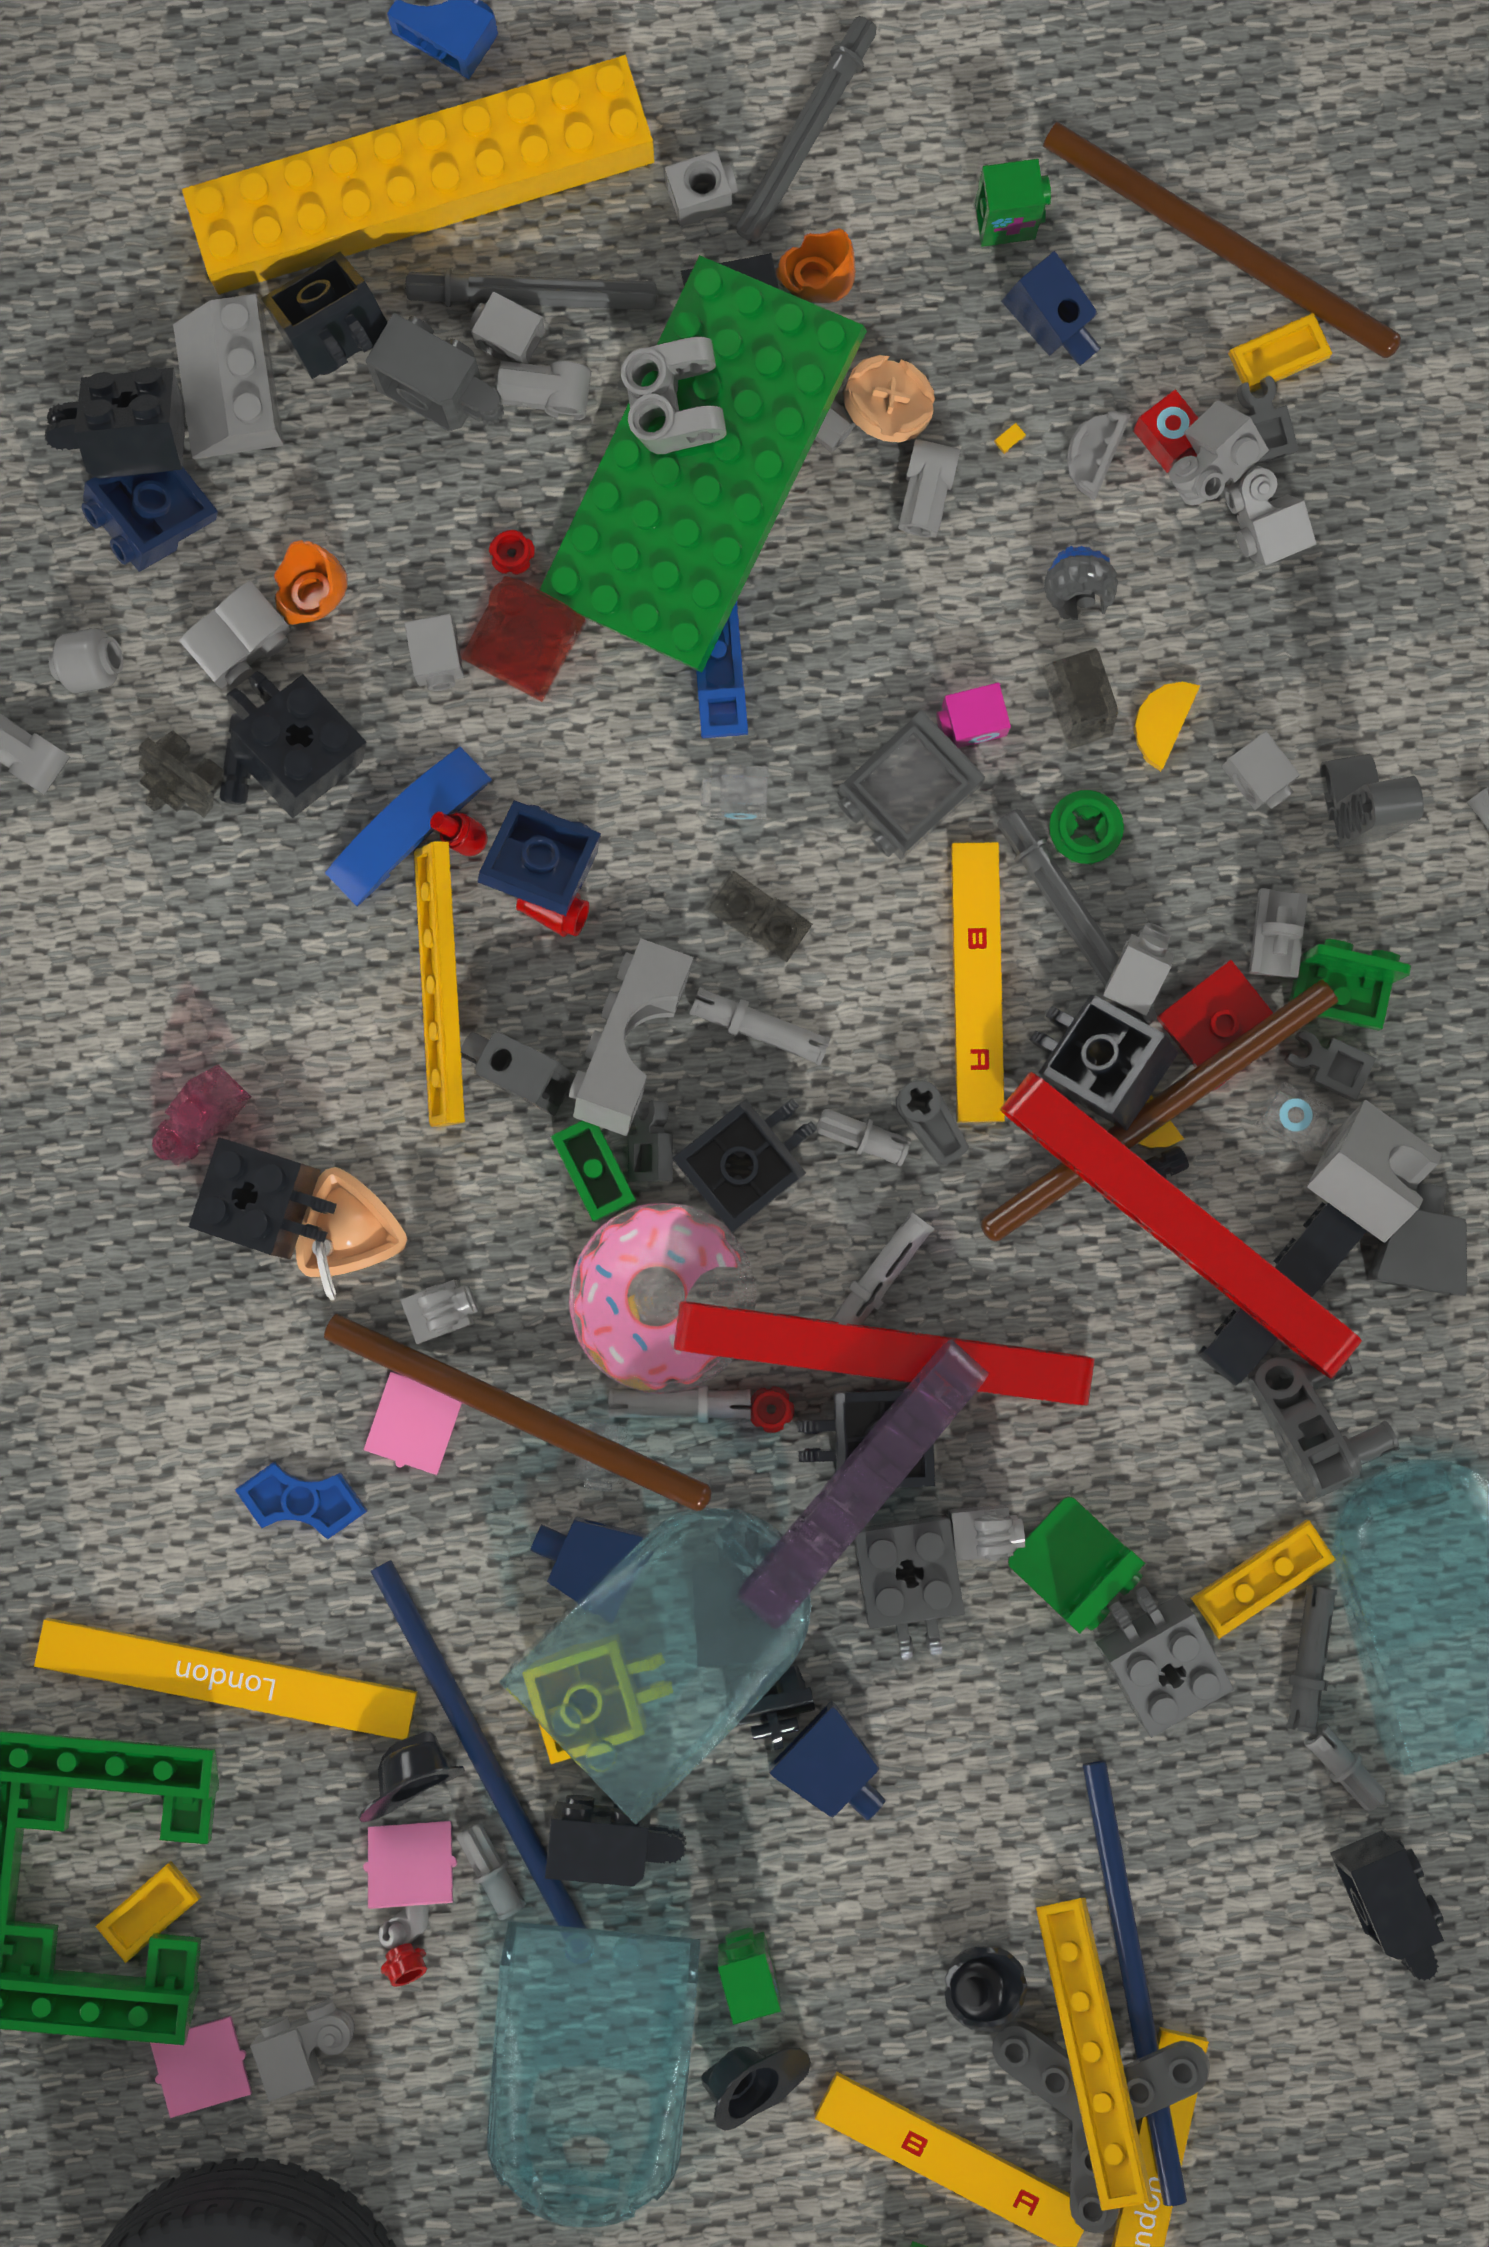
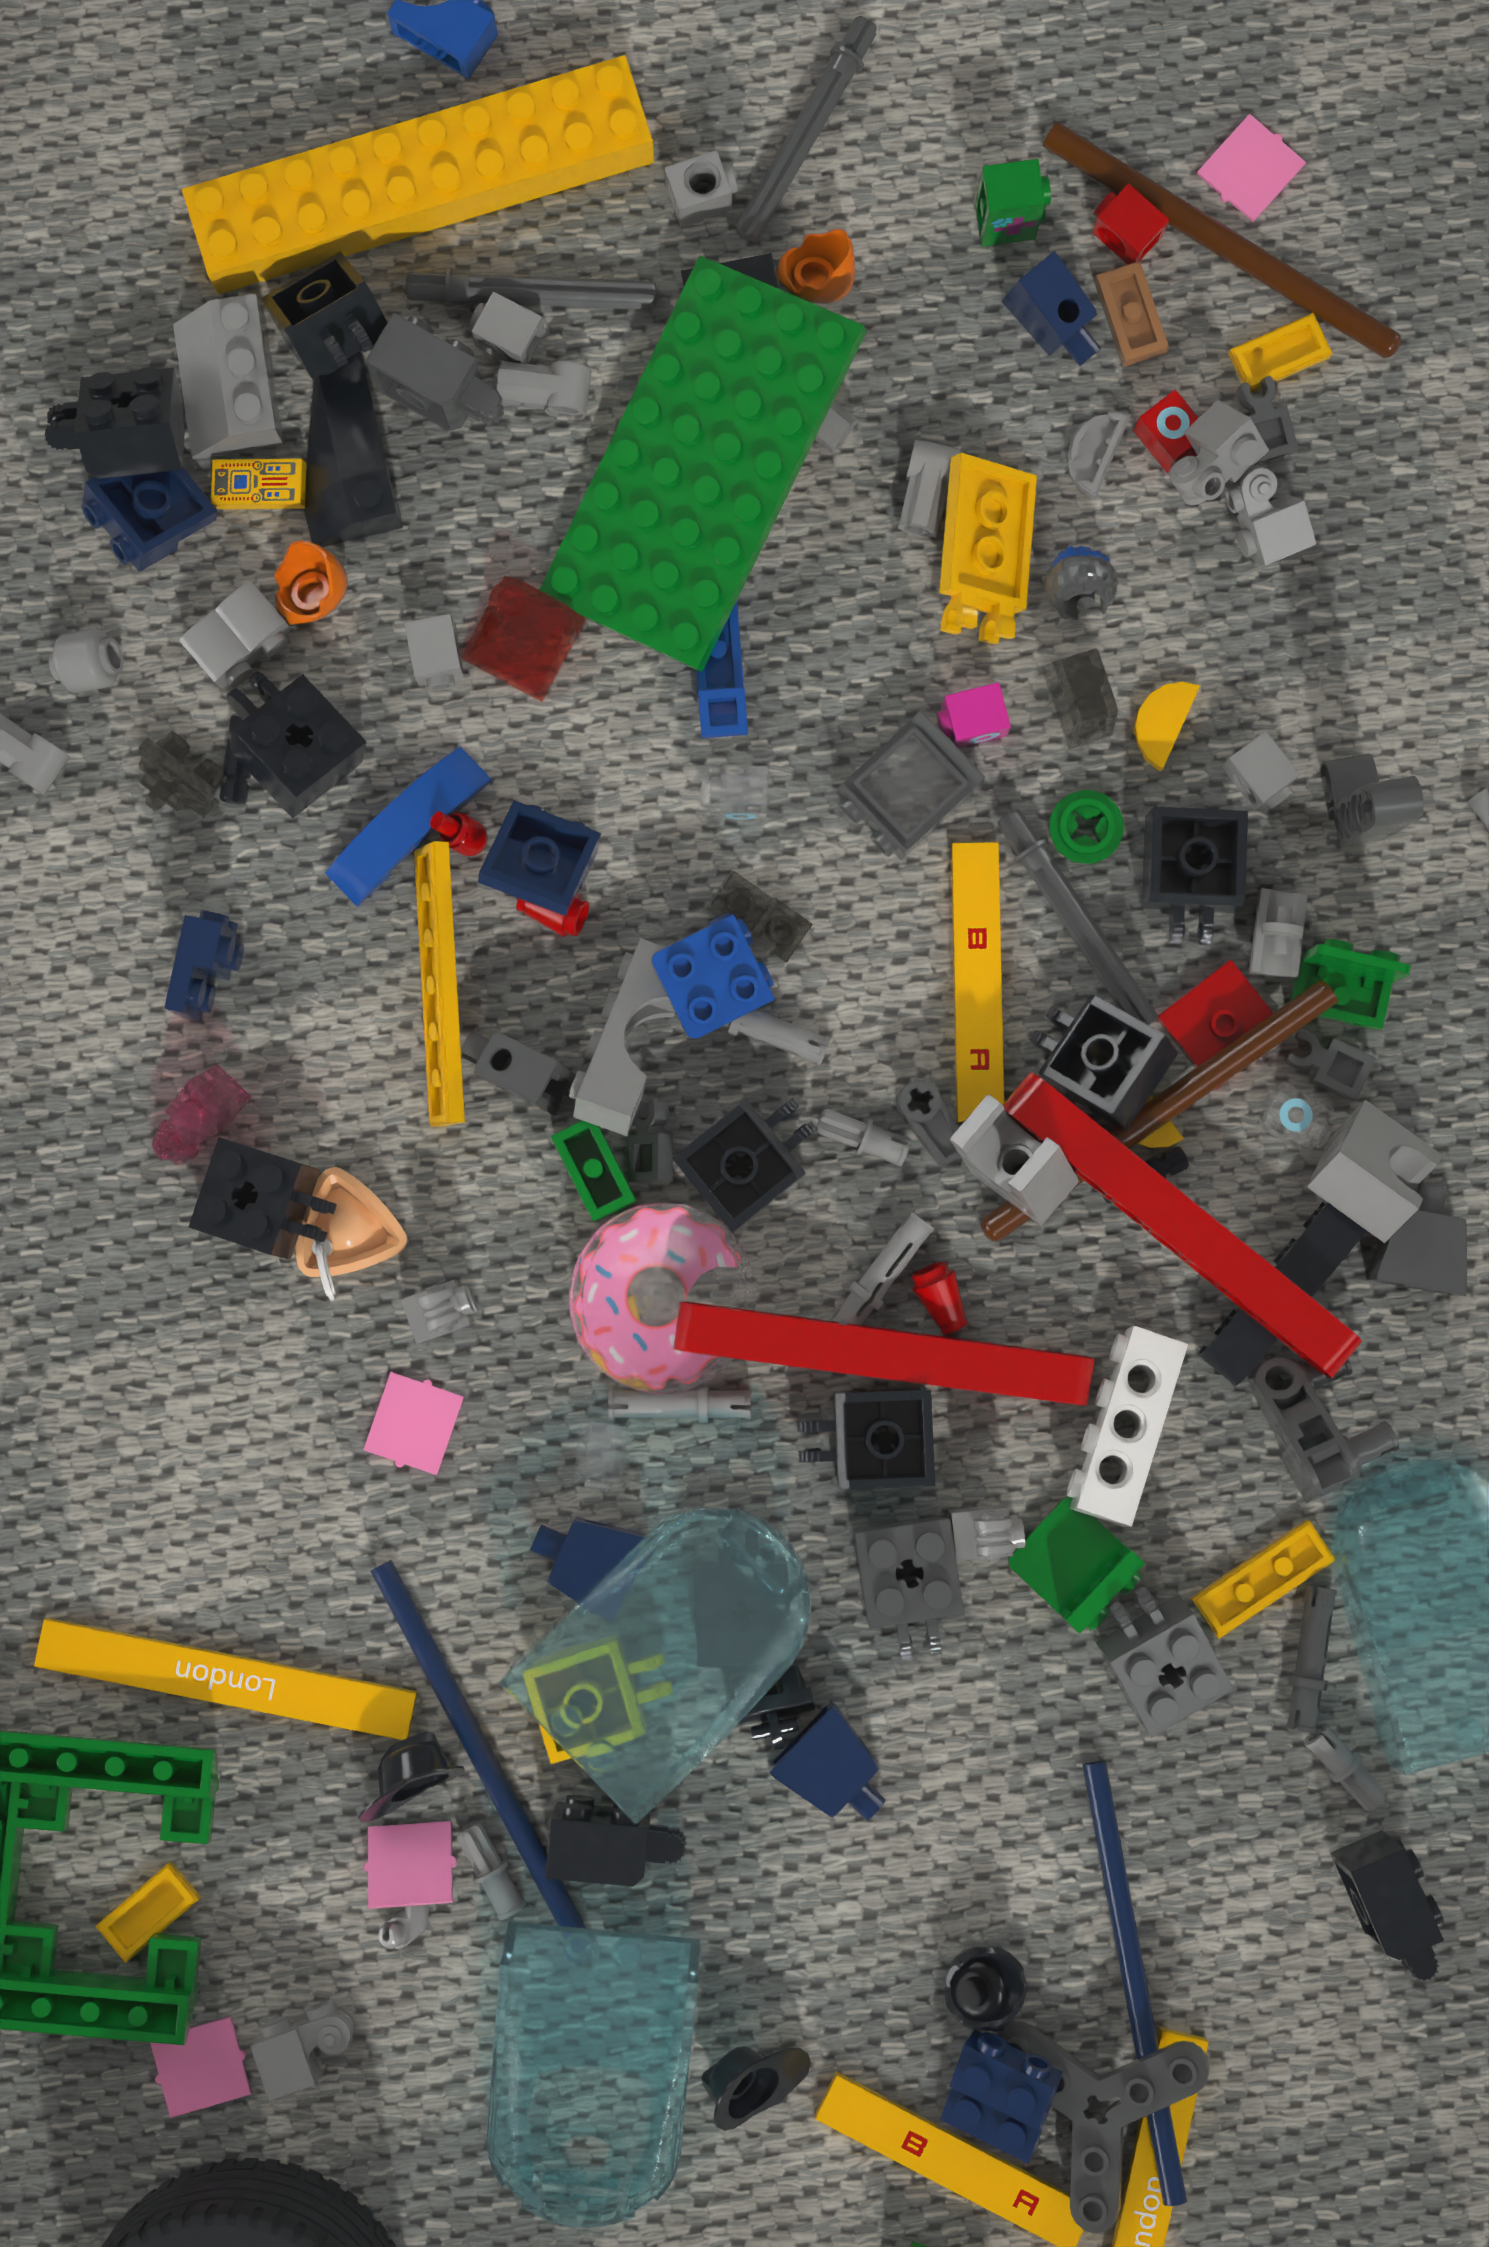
blue tile [235,1461,368,1540] -> none
reddish brown piece [324,1314,712,1511] -> none
red plate [381,1943,427,1987] -> none
red plate [489,530,535,575] -> none
light grey piece [621,337,727,454] -> none
green brick [718,1928,781,2025] -> none
clear purple beam [736,1340,989,1630] -> none
red plate [749,1386,795,1433] -> none
light nougat tile [843,355,935,443] -> none
yellow piece [994,423,1026,454] -> none
yellow tile [1036,1898,1153,2211] -> none
light grey brick [1103,923,1174,1016] -> none
none -> dark blue plate [164,910,244,1022]
none -> yellow tile [211,459,307,509]
none -> black wedge [304,351,403,547]
none -> blue bracket [651,914,775,1039]
none -> red cone [911,1261,968,1335]
none -> yellow tile [939,453,1037,644]
none -> dark blue plate [940,2030,1063,2164]
none -> light grey piece [950,1094,1079,1226]
none -> white brick [1066,1326,1188,1527]
none -> red brick [1092,183,1170,265]
none -> medium nougat plate [1094,261,1169,367]
none -> black hinge [1142,806,1248,946]
none -> bright pink piece [1197,114,1306,222]

